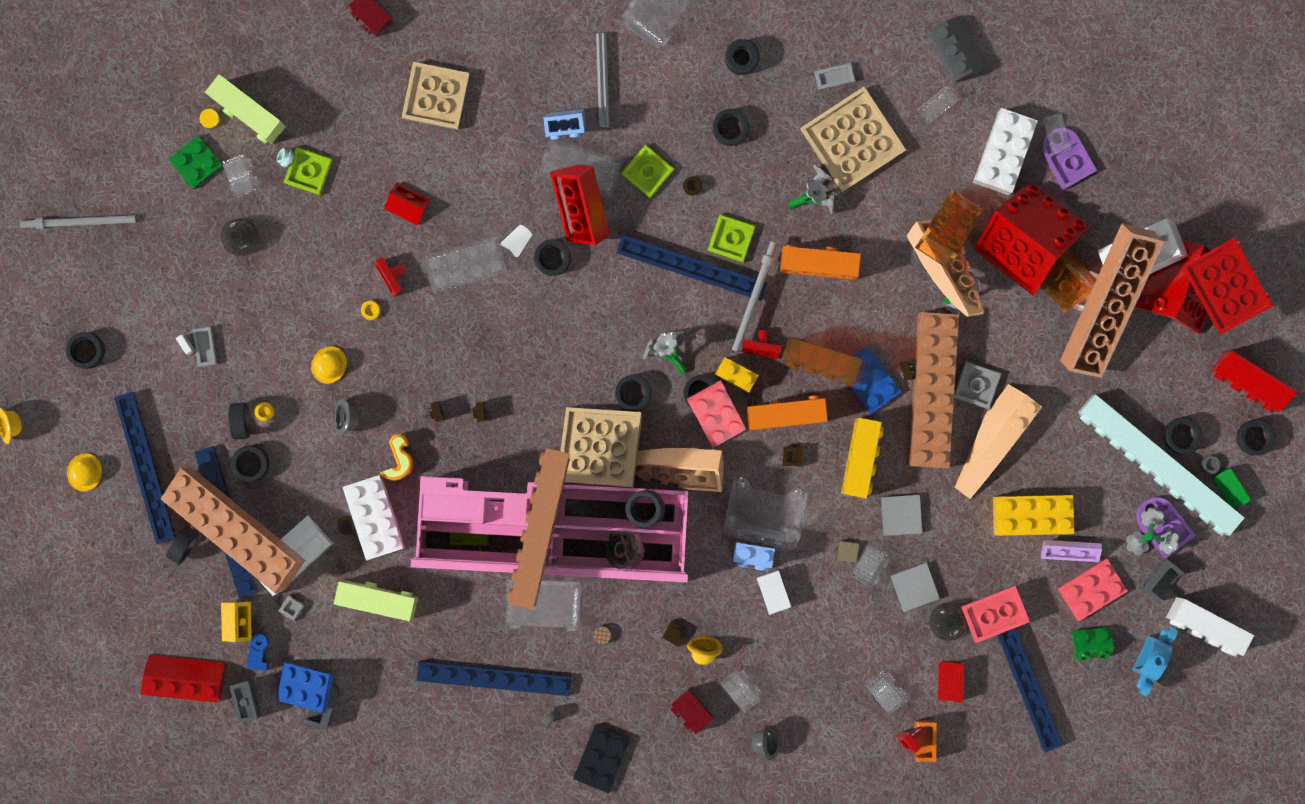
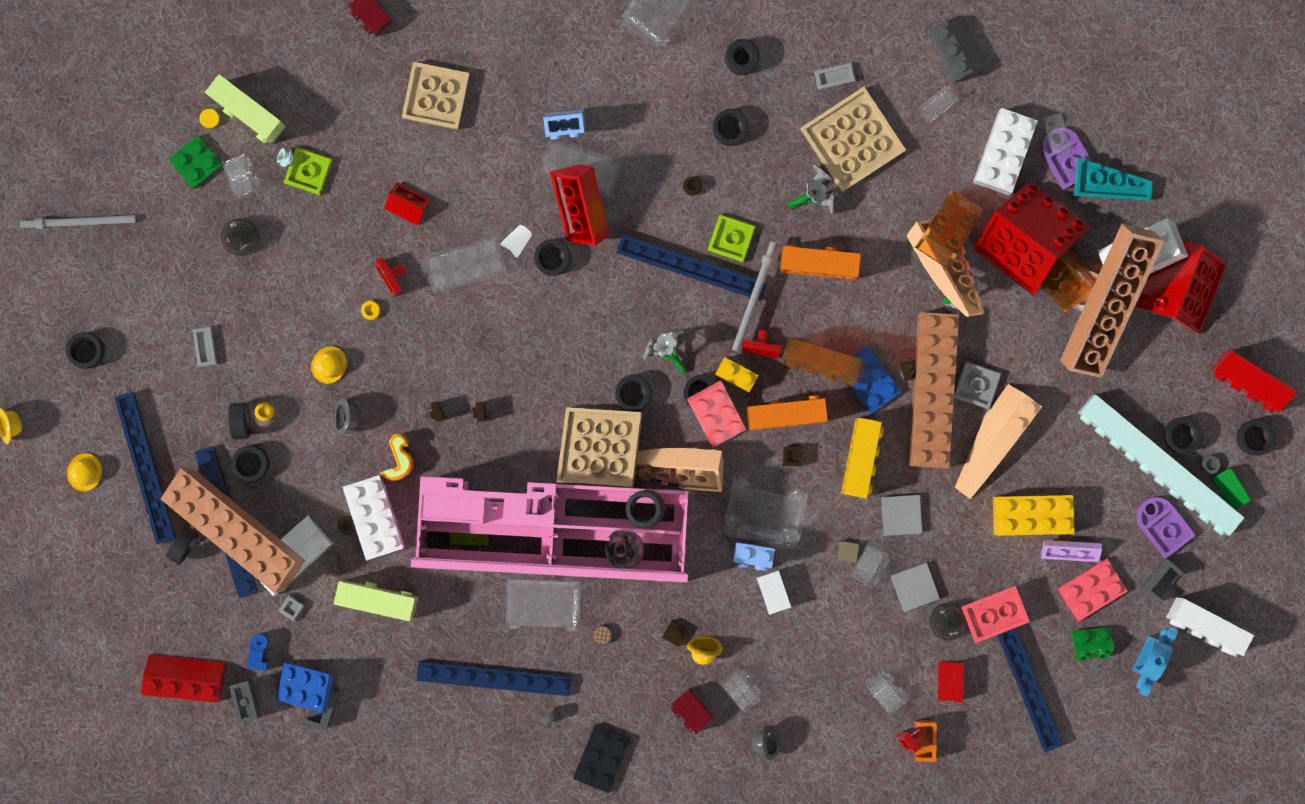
white tile [176,335,195,355] -> none
yellow brick [221,602,252,642] -> none
nougat brick [507,448,570,611] -> none
light grey axle [596,33,609,128] -> none
lime tile [621,144,675,198] -> none
light grey plant [1126,508,1180,556] -> none
red bracket [1181,238,1273,335] -> none
none -> teal wing [1074,157,1152,201]

